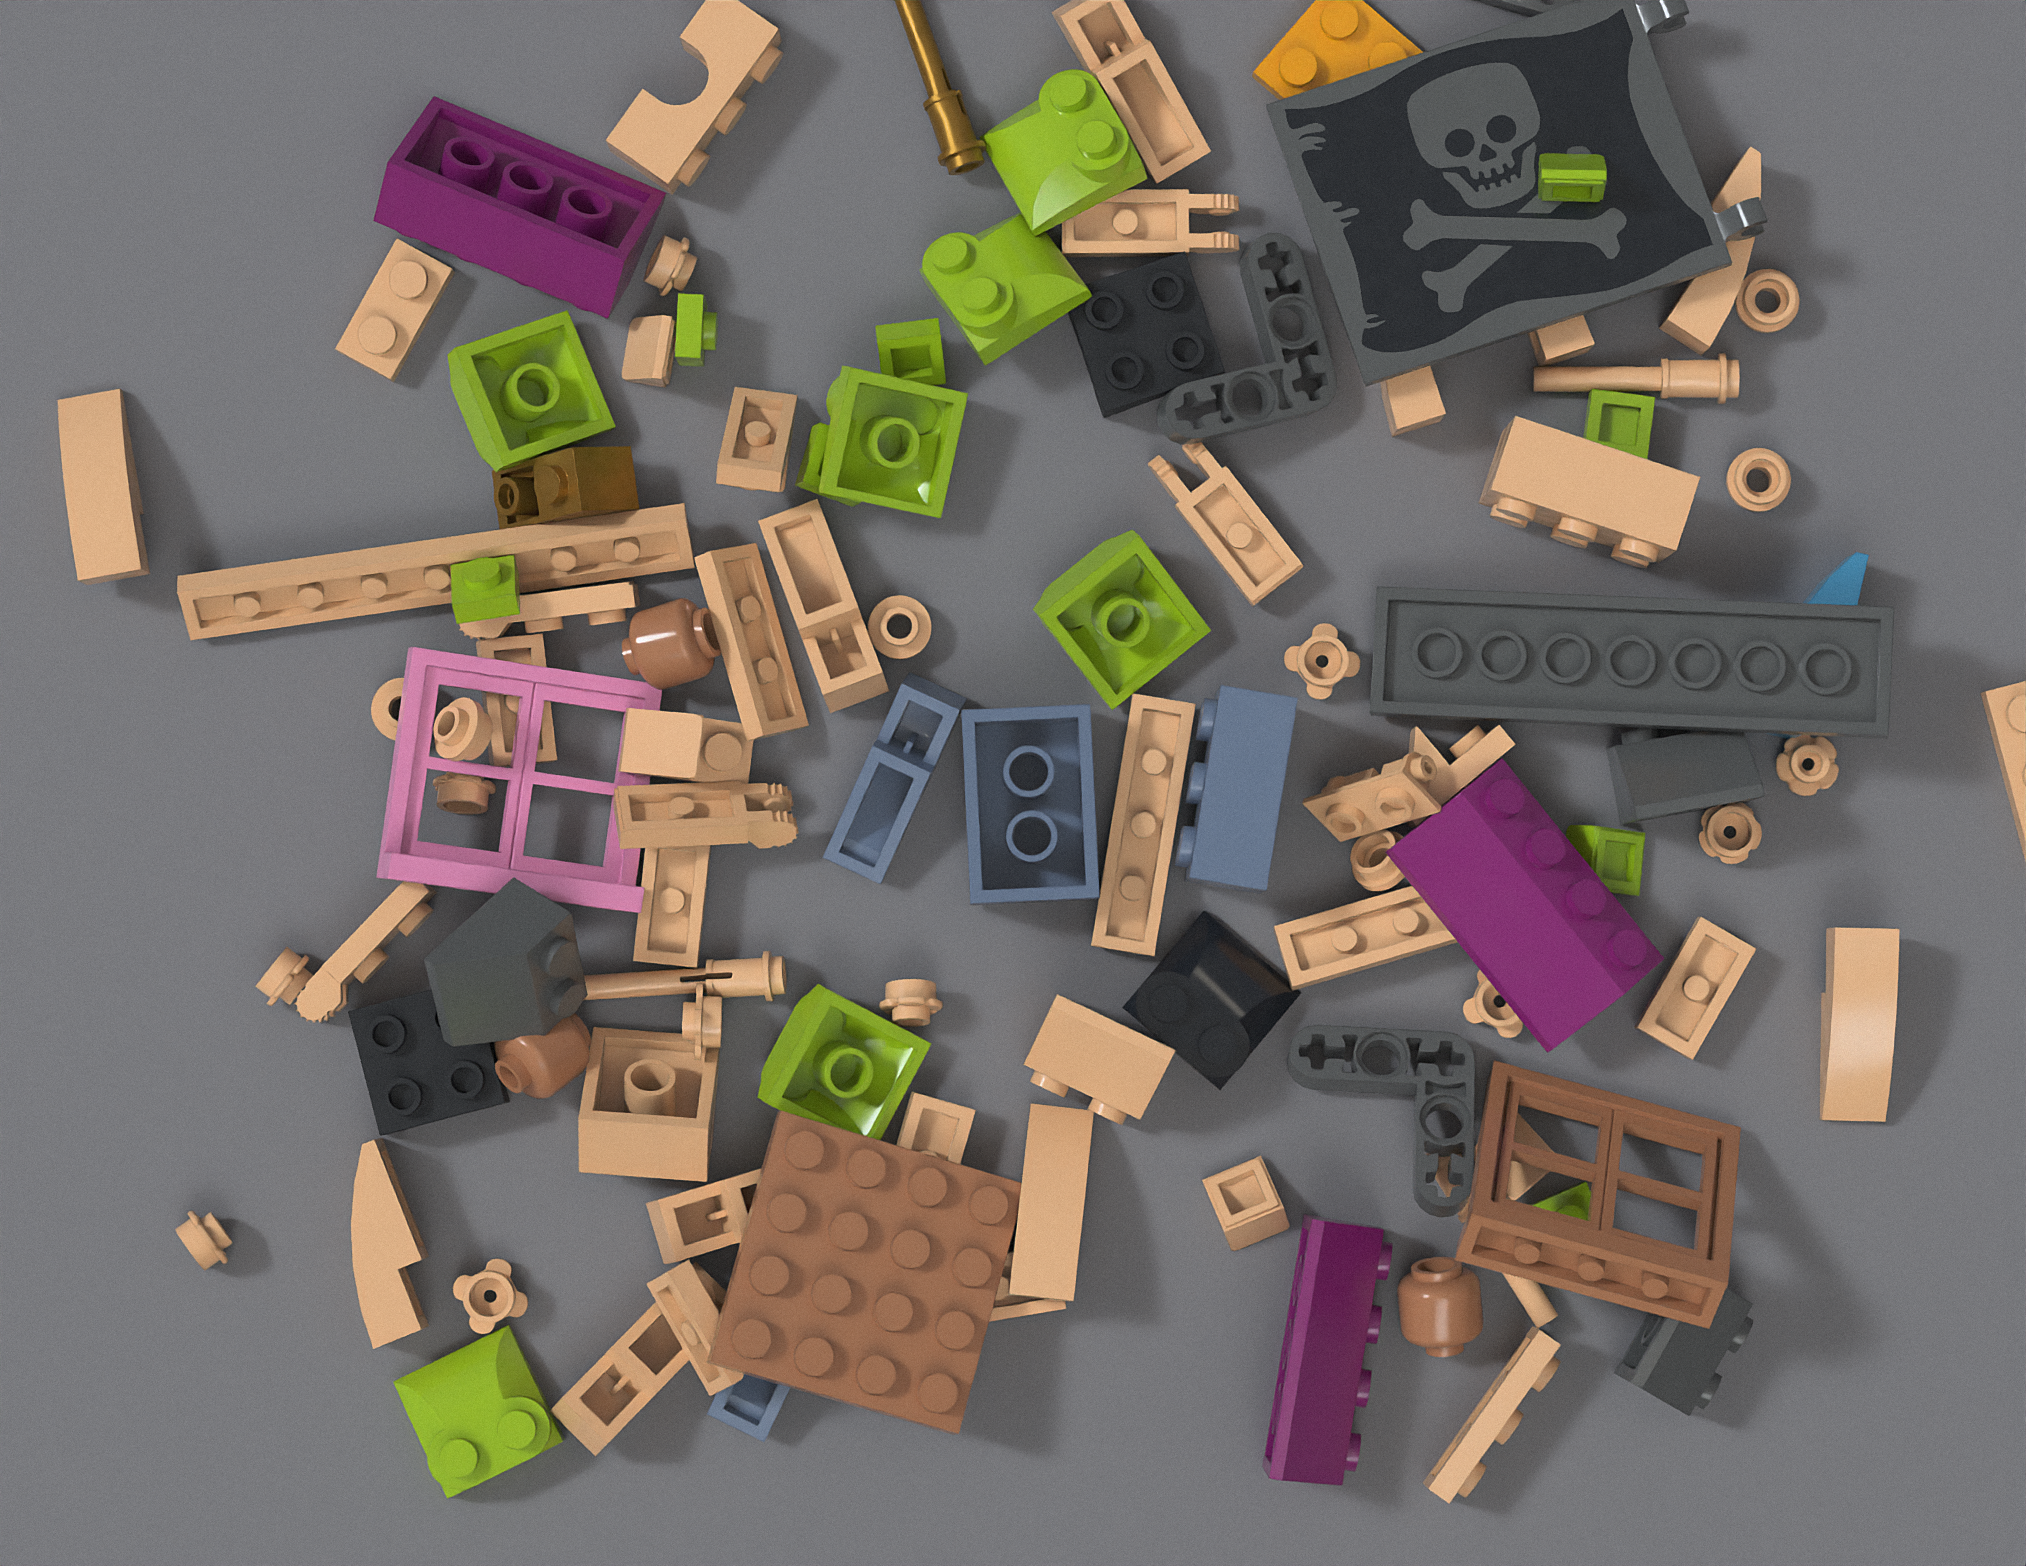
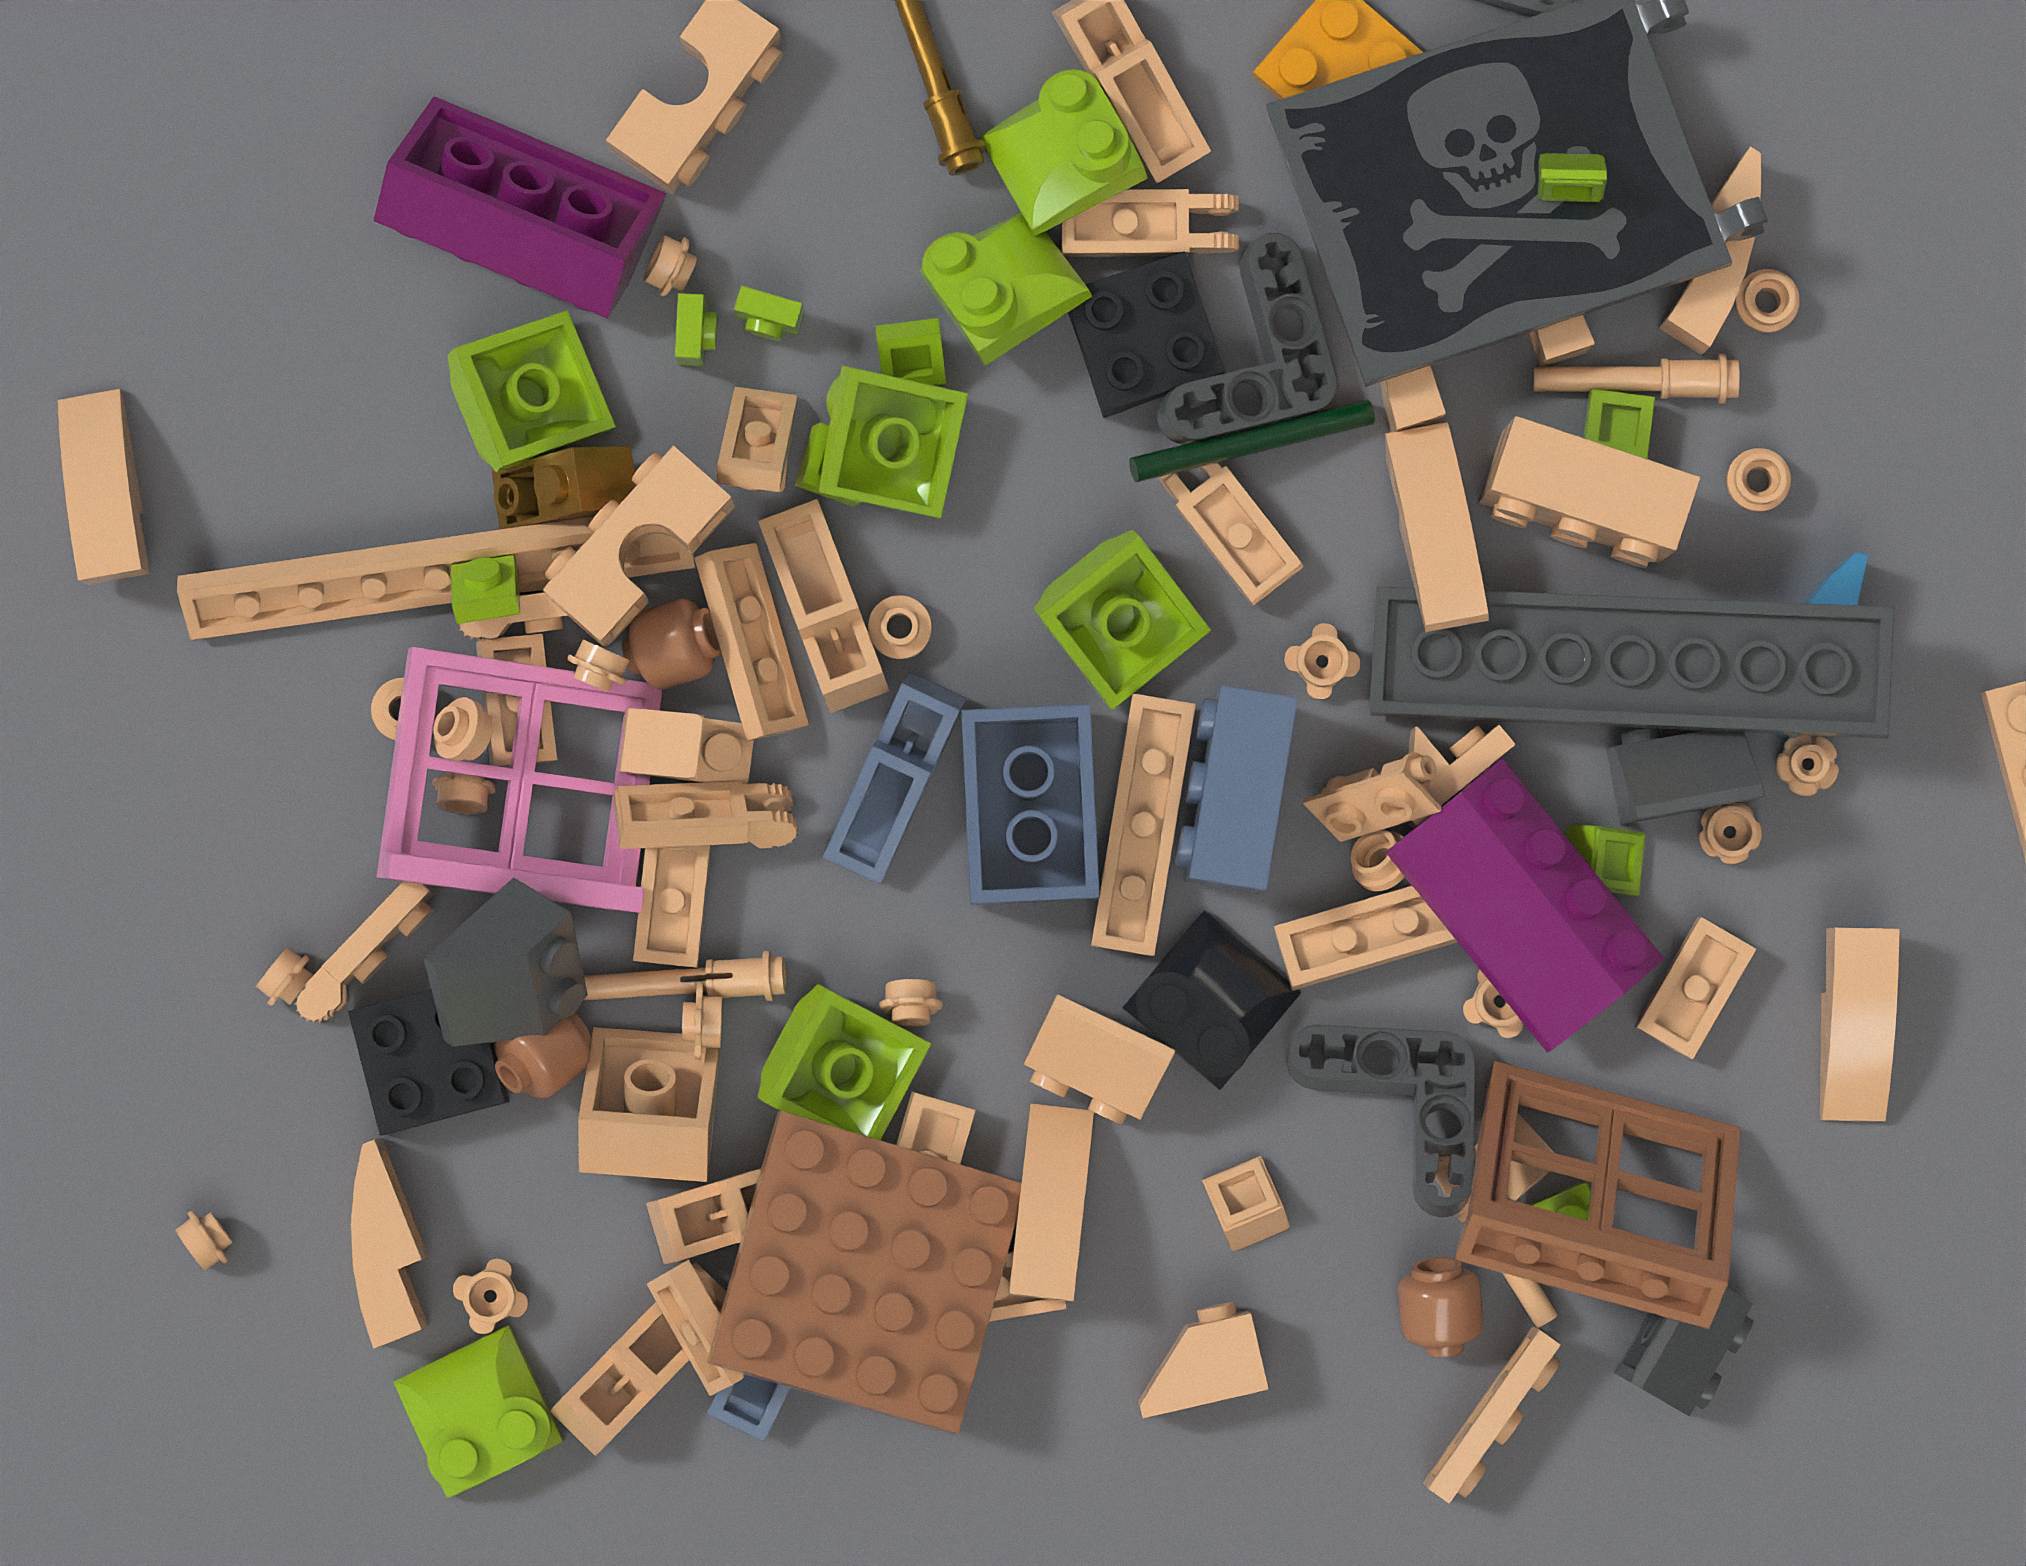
light nougat plate [335,239,455,382] -> none
light nougat slope [621,315,676,388] -> none
magenta slope [1262,1214,1393,1486] -> none
none -> light nougat arch [542,445,735,649]
none -> light nougat plate [567,639,630,693]
none -> lime plate [734,285,805,341]
none -> dark green bar [1129,400,1375,482]
none -> light nougat slope [1138,1302,1268,1418]
none -> light nougat slope [1385,422,1489,632]

